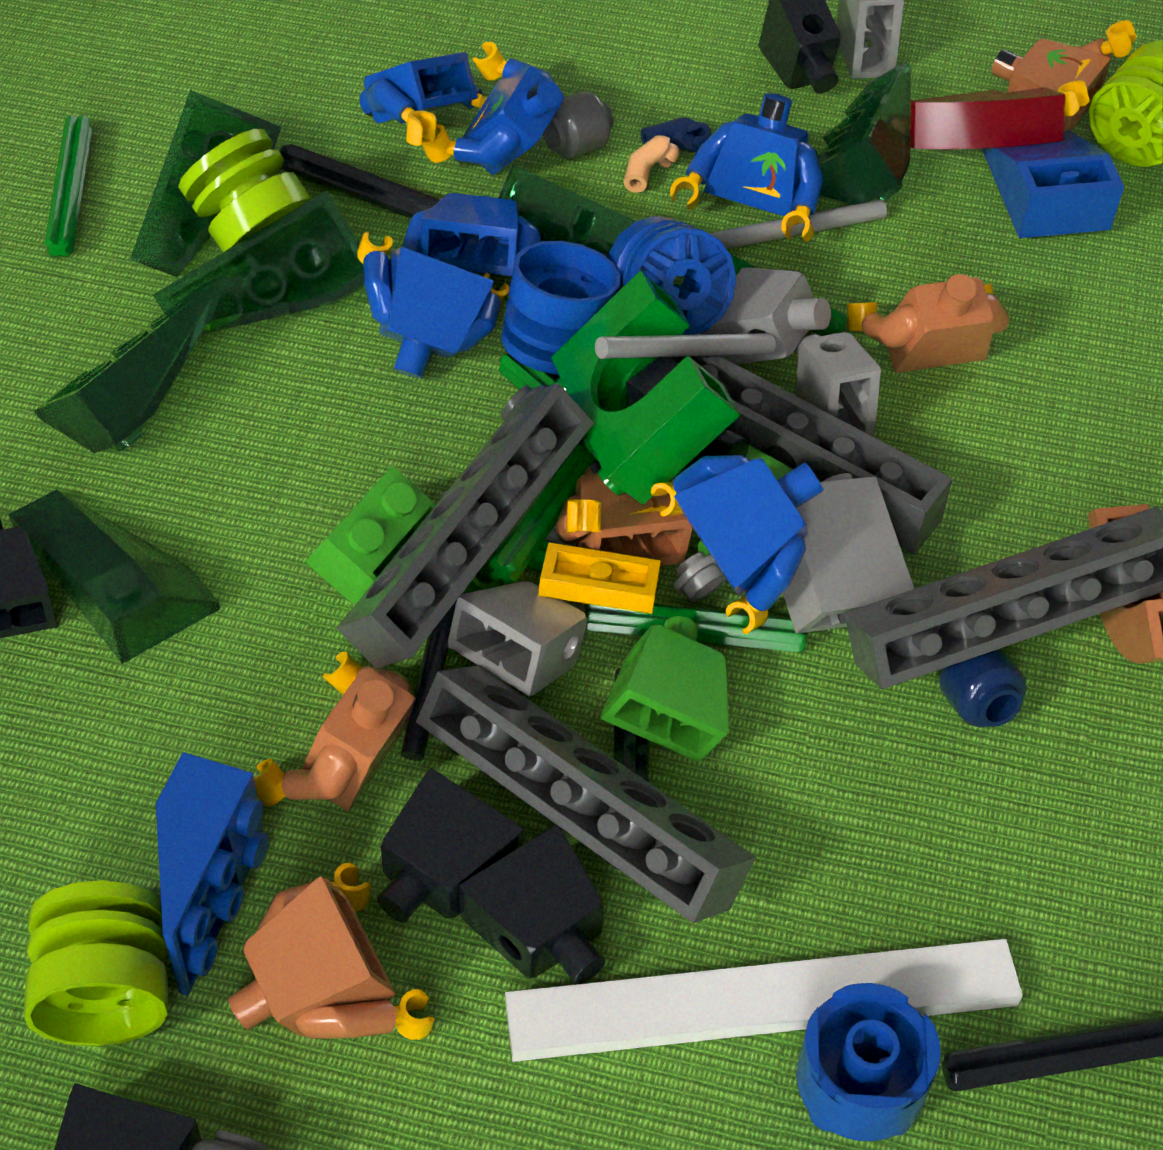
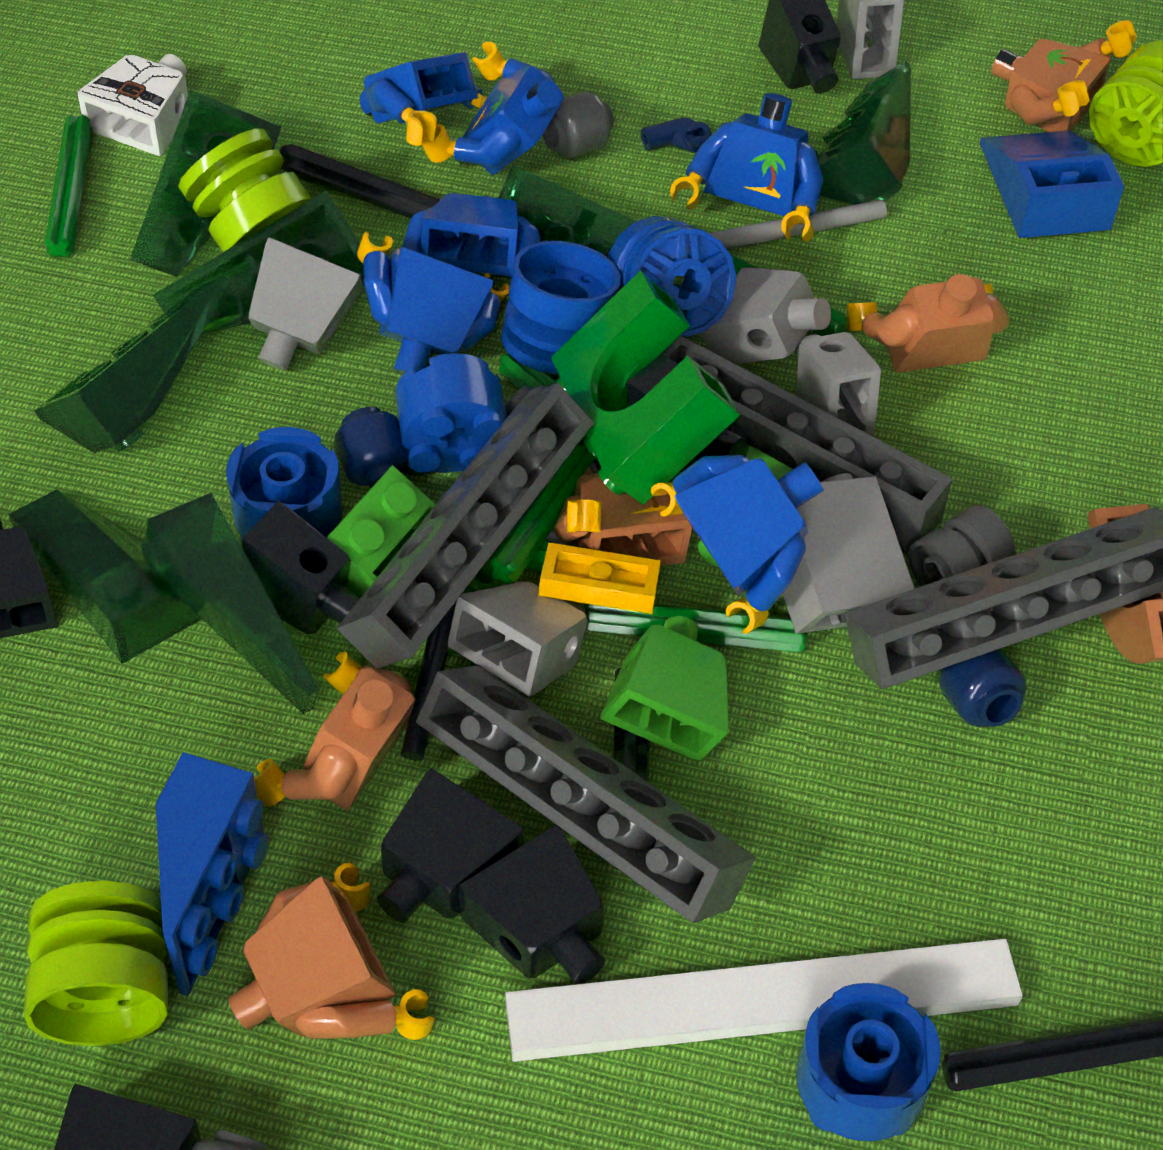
light grey bar [595,333,776,359] -> none
light nougat arm [624,135,679,193] -> none
light grey plate [674,552,726,602] -> none
dark red slope [910,87,1065,149] -> none
none -> white torso [77,54,190,156]
none -> clear green wedge [141,493,319,714]
none -> blue brick [226,427,343,541]
none -> black torso [239,501,361,634]
none -> light grey torso [249,237,363,371]
none -> dark blue head [334,407,409,488]
none -> blue brick [395,353,507,473]
none -> dark grey wheel [908,505,1015,586]

